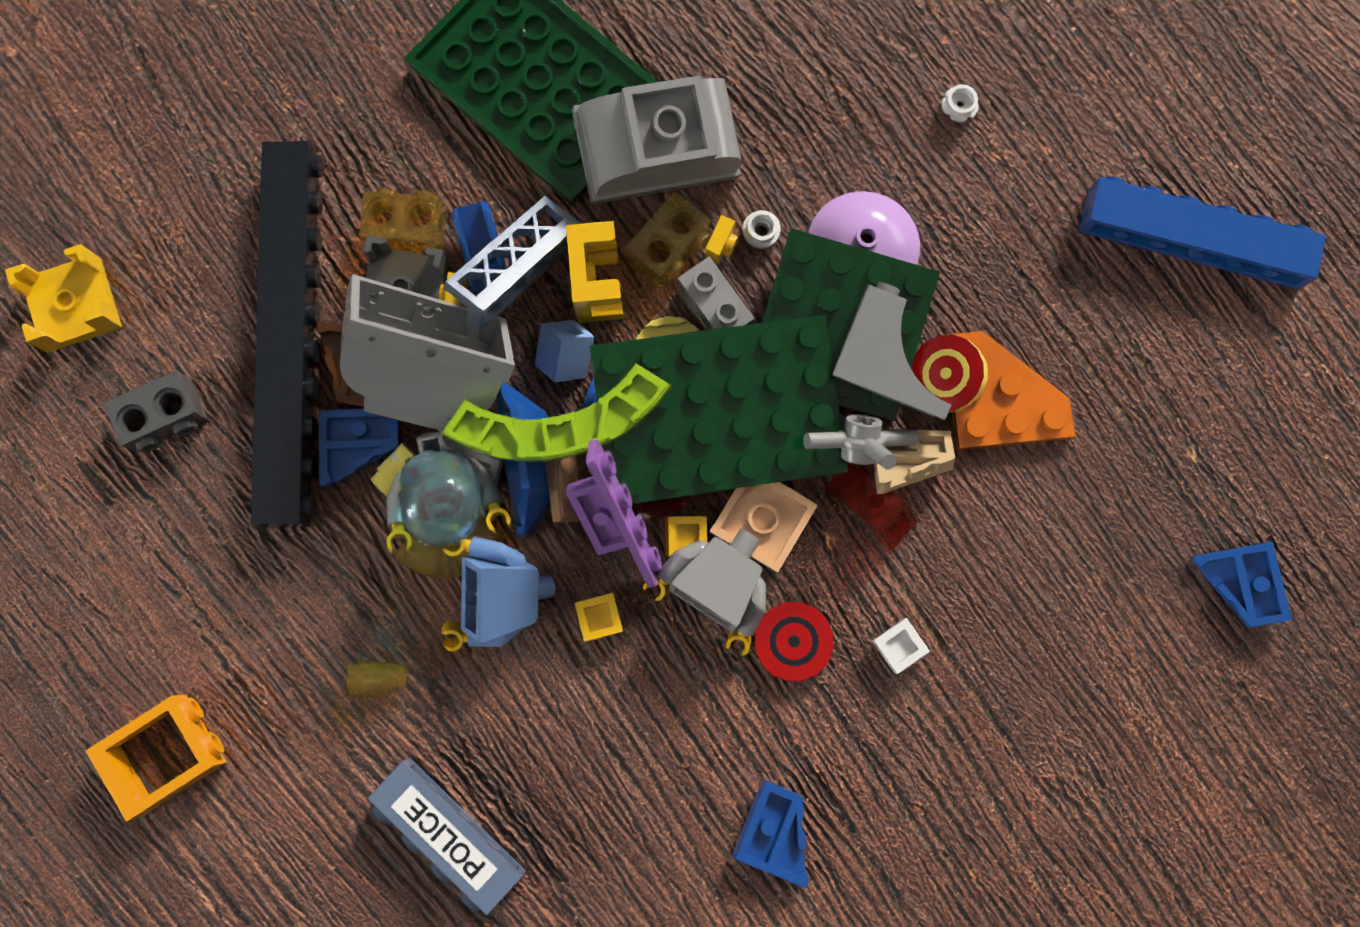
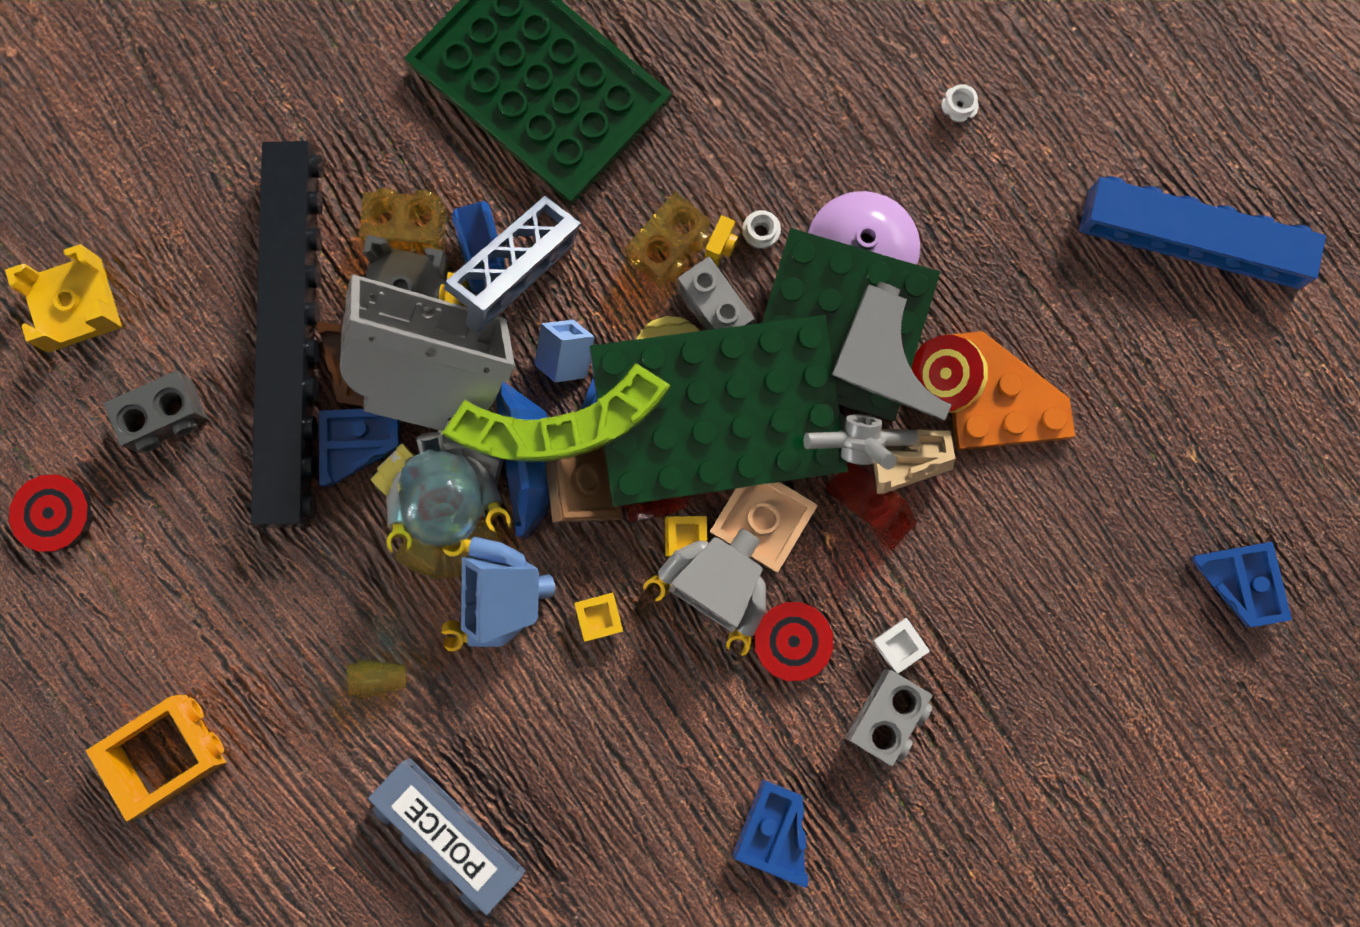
yellow panel [566,221,624,323] -> none
medium lavender bracket [566,439,662,588] -> none
light grey container [572,75,742,205] -> none
none -> red tile [9,474,93,553]
none -> light grey brick [845,669,933,767]

